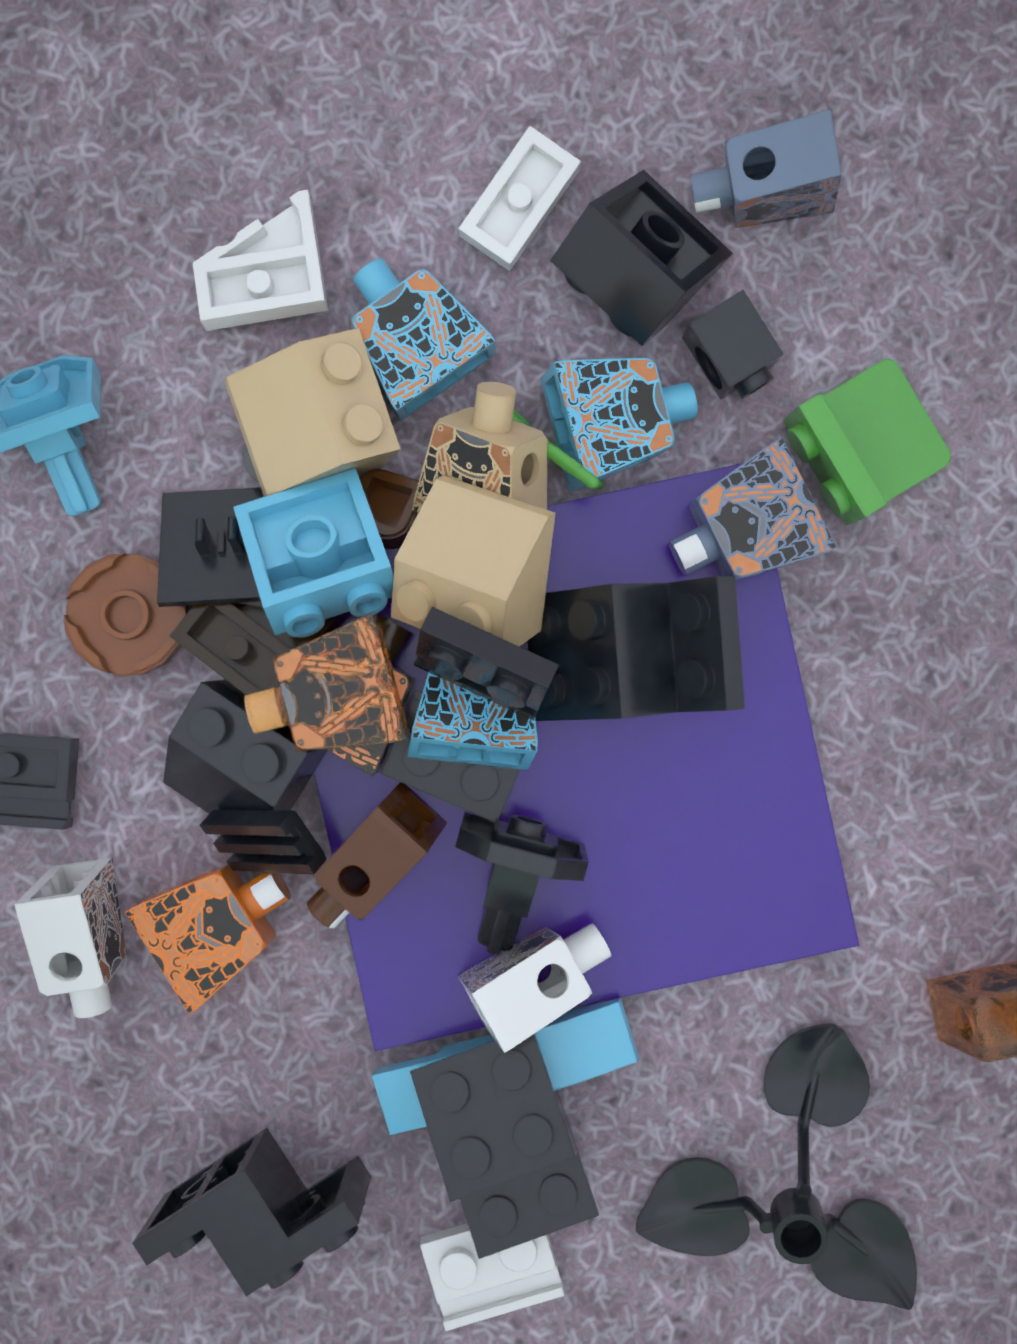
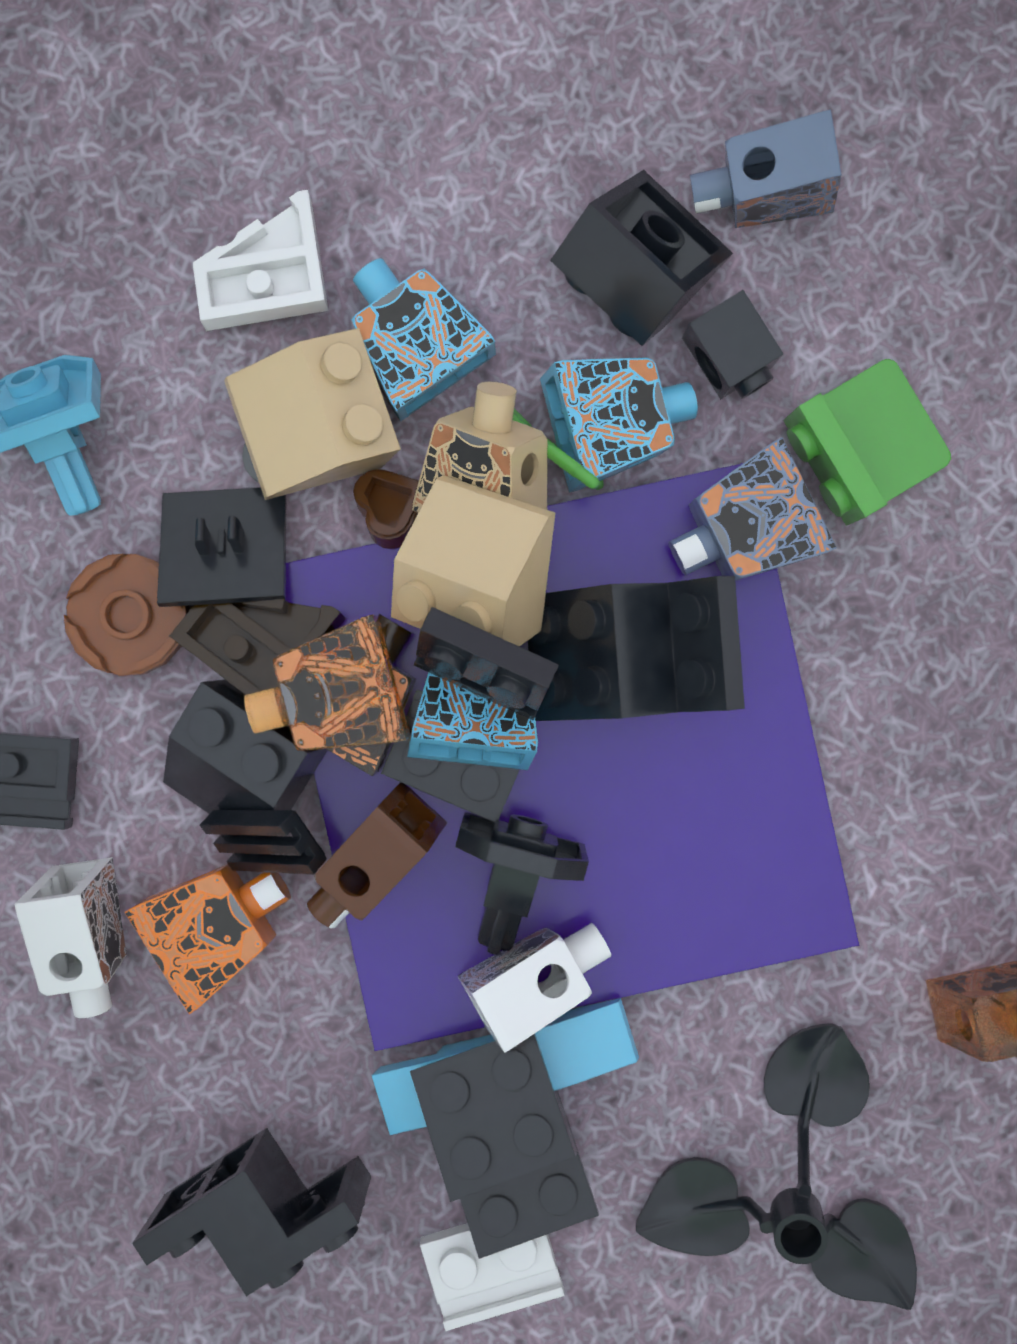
medium azure plate [233,468,393,637] -> none
white plate [458,126,581,271] -> none

